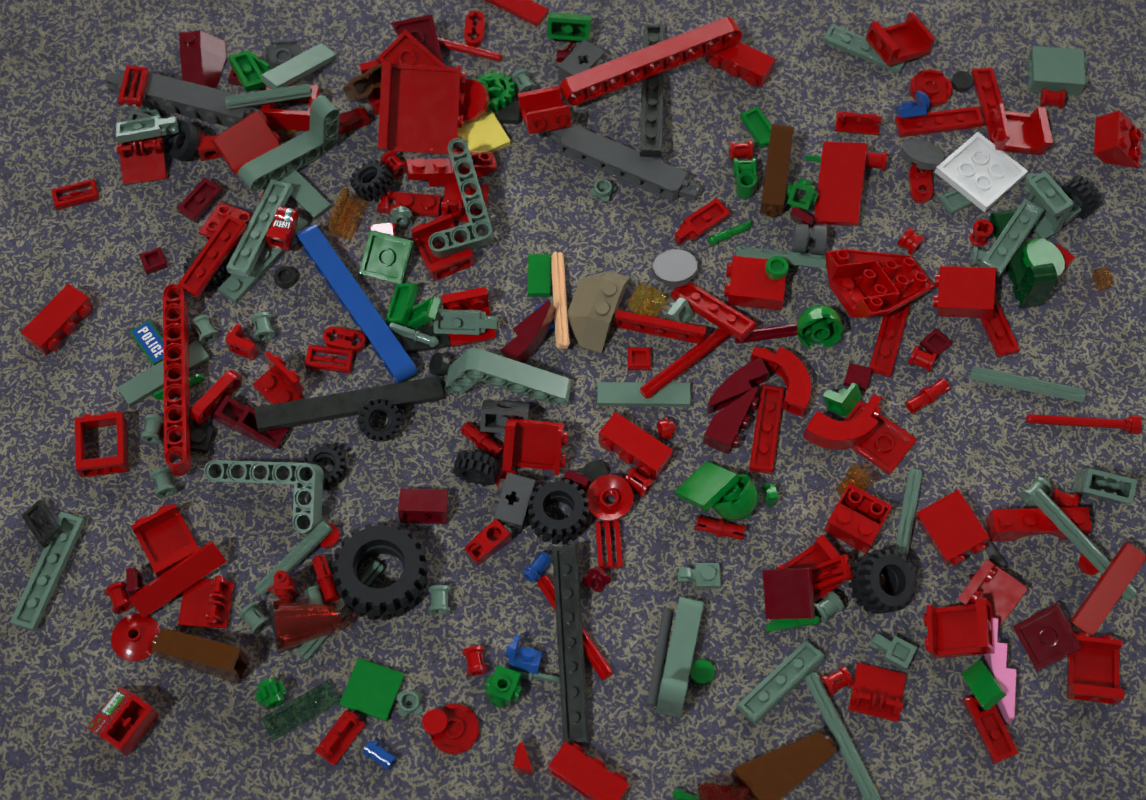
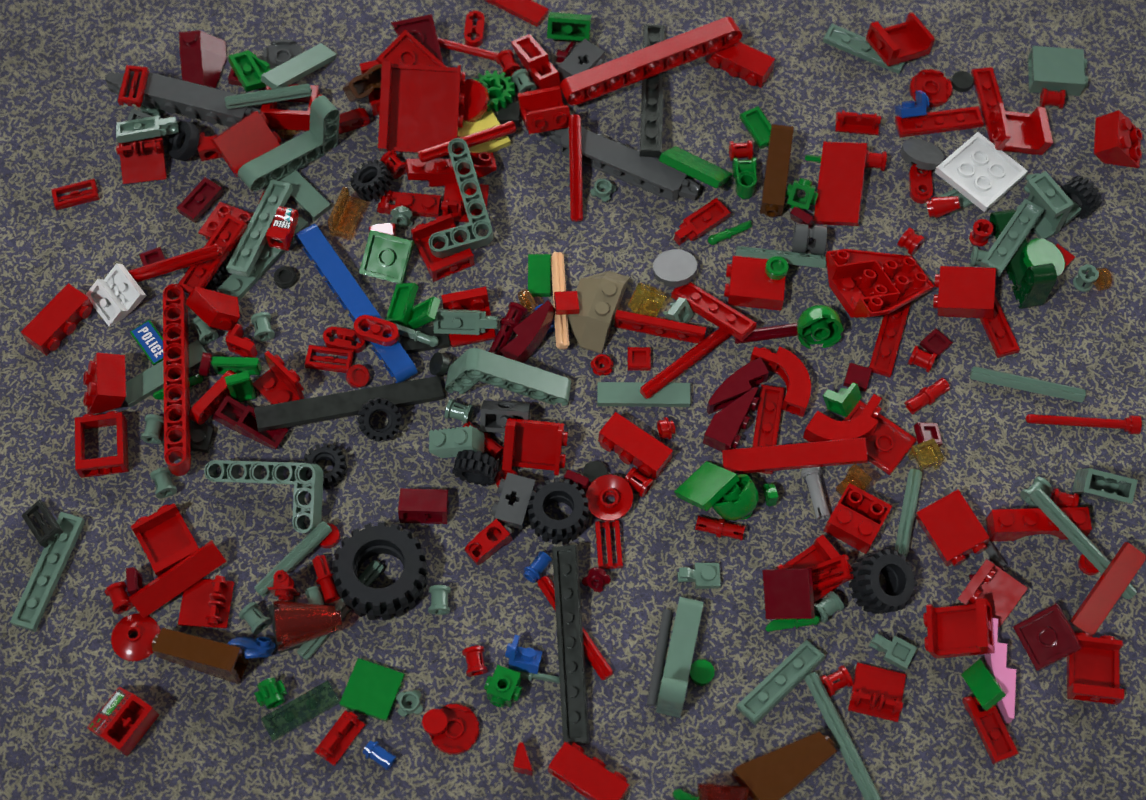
none -> red slope [83,353,126,414]
none -> white slope [86,263,146,327]
none -> red axle [128,244,223,282]
none -> red slope [186,286,240,331]
none -> dark red tile [199,352,212,376]
none -> green tile [211,356,262,375]
none -> green tile [225,371,257,403]
none -> blue plate [227,636,276,659]
none -> red tile [346,364,370,388]
none -> red plate [354,315,399,346]
none -> red axle [418,121,516,163]
none -> sand green brick [429,425,484,458]
none -> sand green bush [444,398,474,424]
none -> dark red pin [488,302,528,356]
none -> red bush [495,50,520,78]
none -> red slope [511,34,560,89]
none -> clear orange tile [518,289,536,312]
none -> red tile [554,291,579,315]
none -> red axle [569,114,583,222]
none -> red plate [591,354,613,376]
none -> green tile [659,146,732,188]
none -> red tile [722,438,868,474]
none -> light grey pin [801,467,831,521]
none -> clear yellow panel [908,438,945,470]
none -> dark red tile [914,422,943,448]
none -> red cone [926,196,961,219]
none -> sand green bush [1073,264,1099,292]

